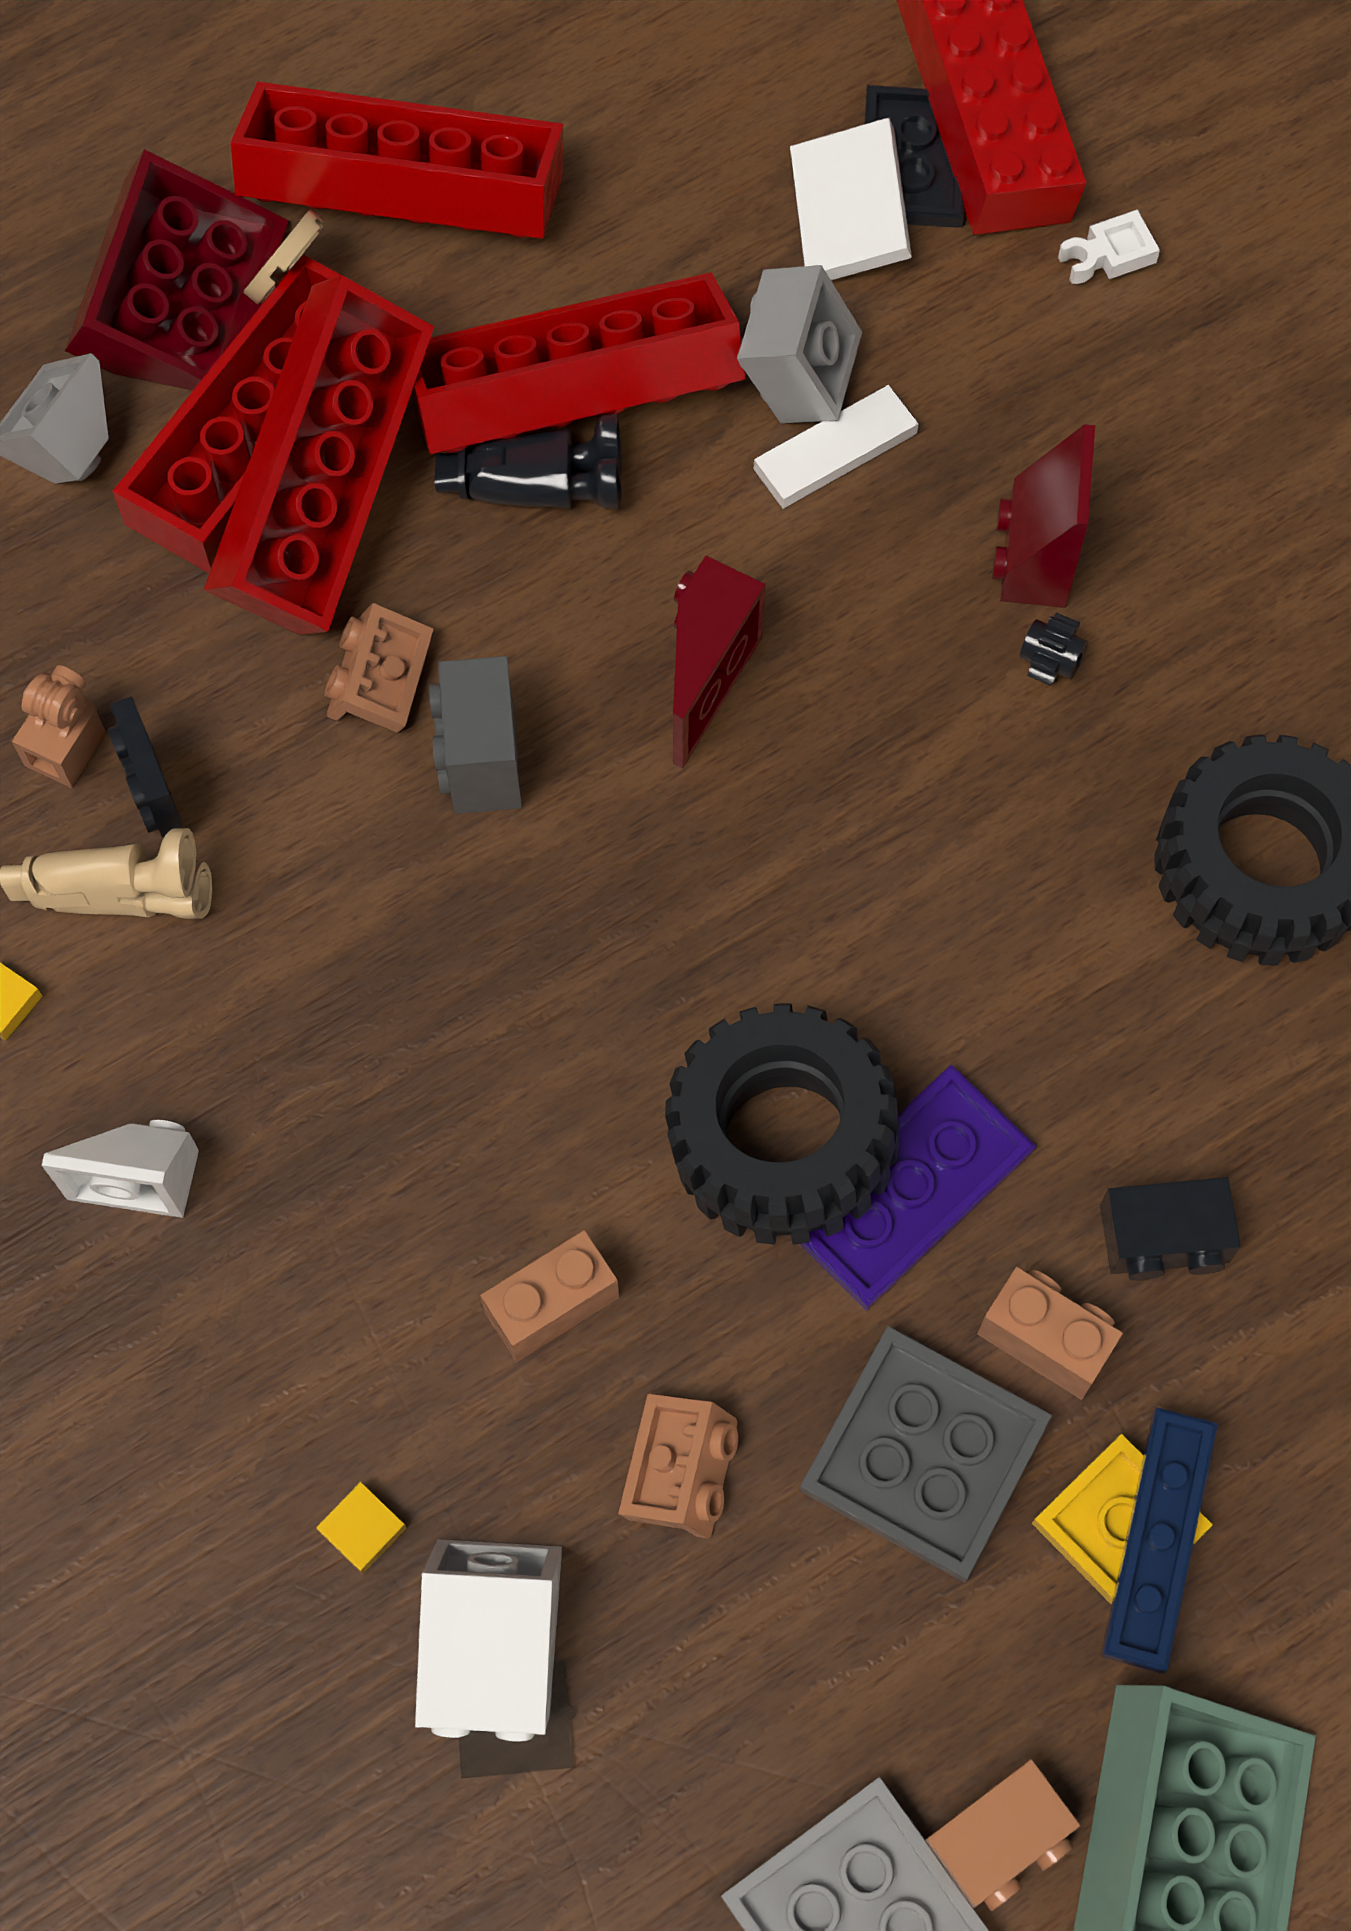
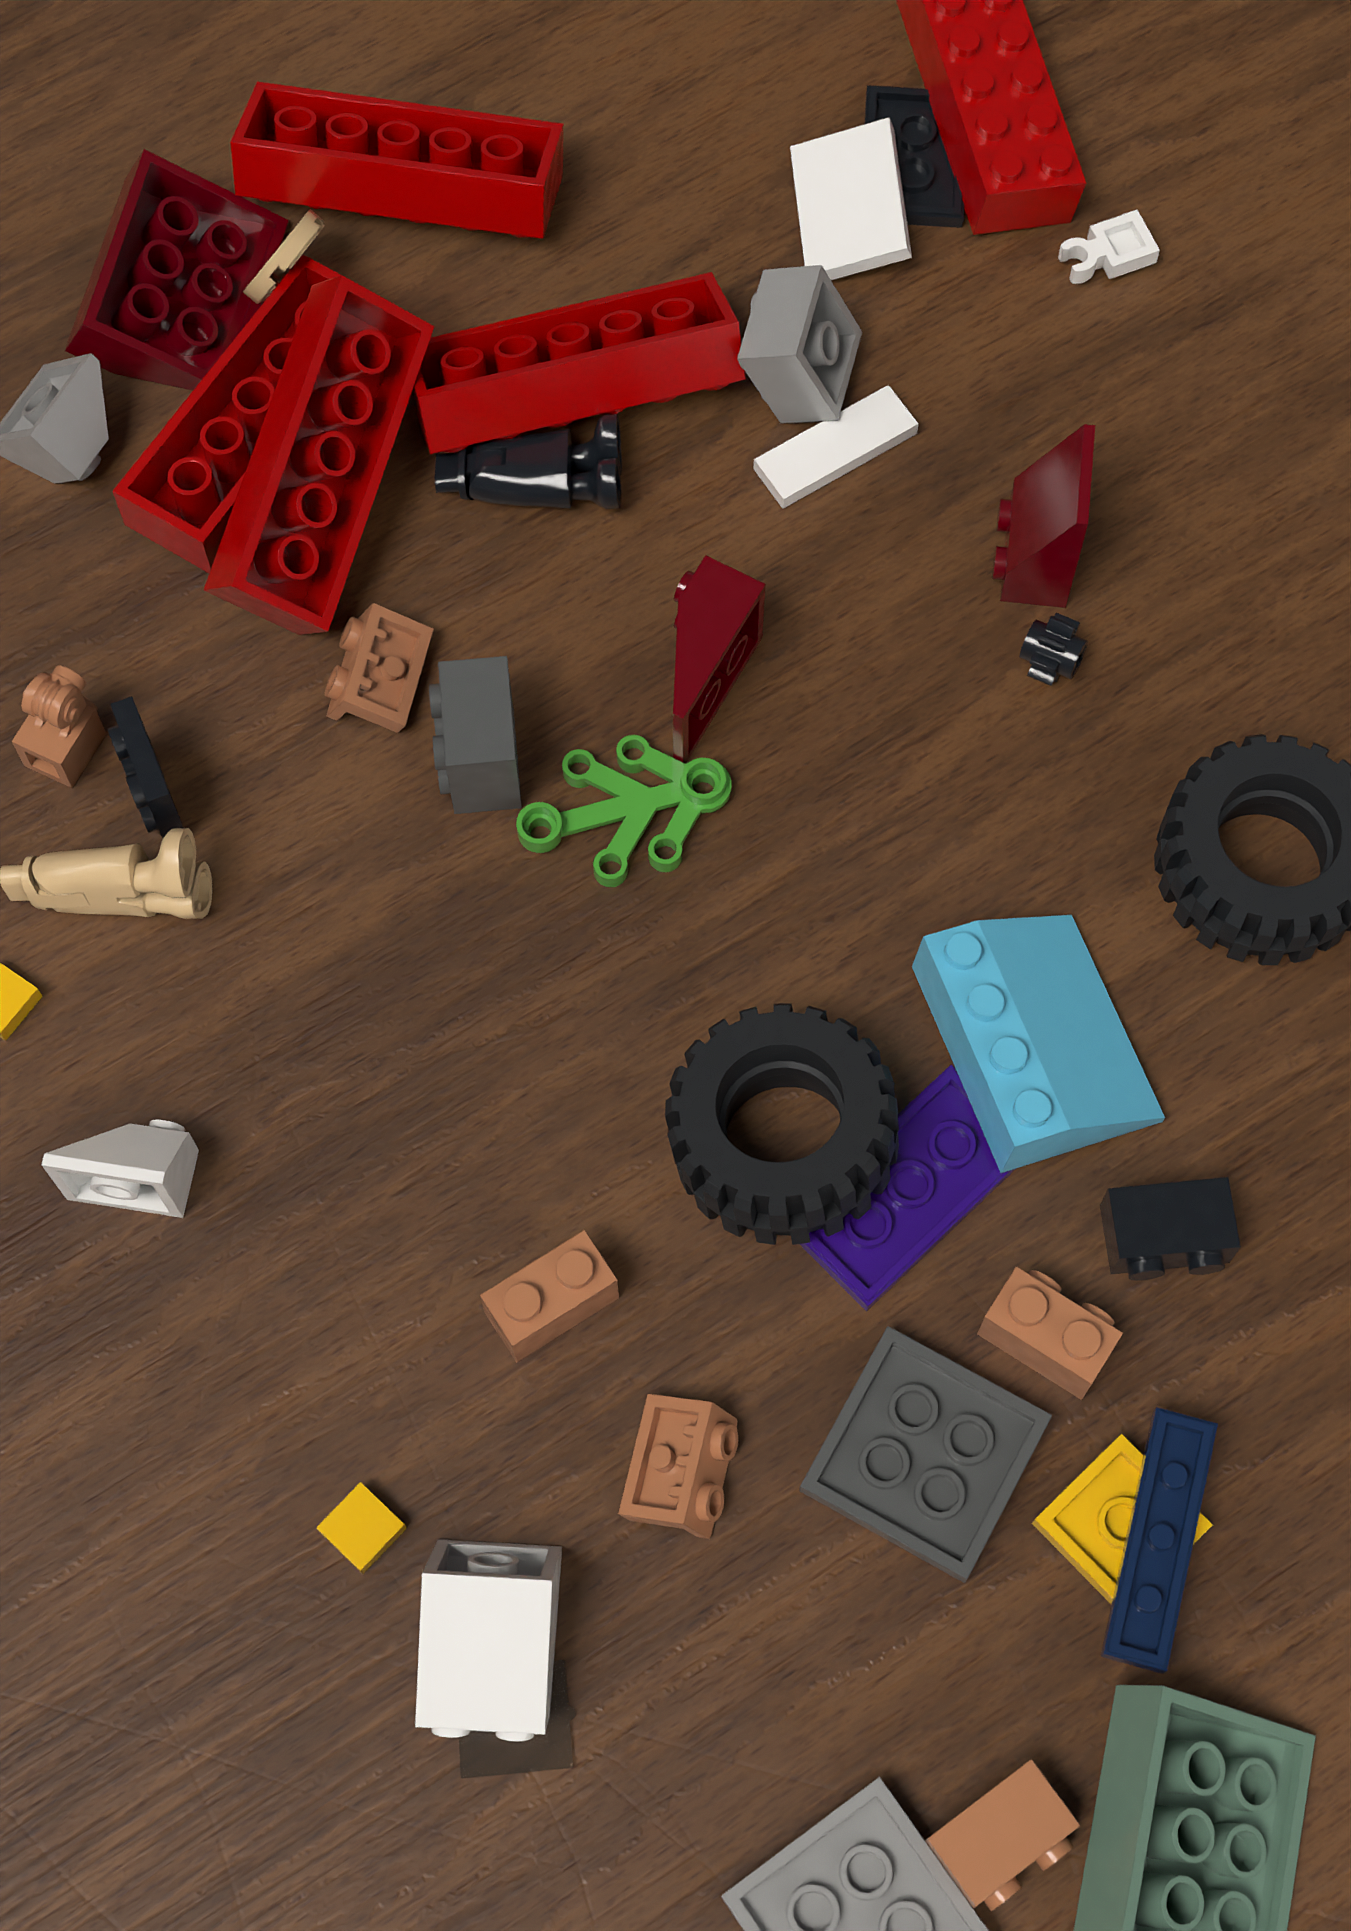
none -> bright green plant [516,735,732,887]
none -> medium azure slope [912,915,1165,1173]

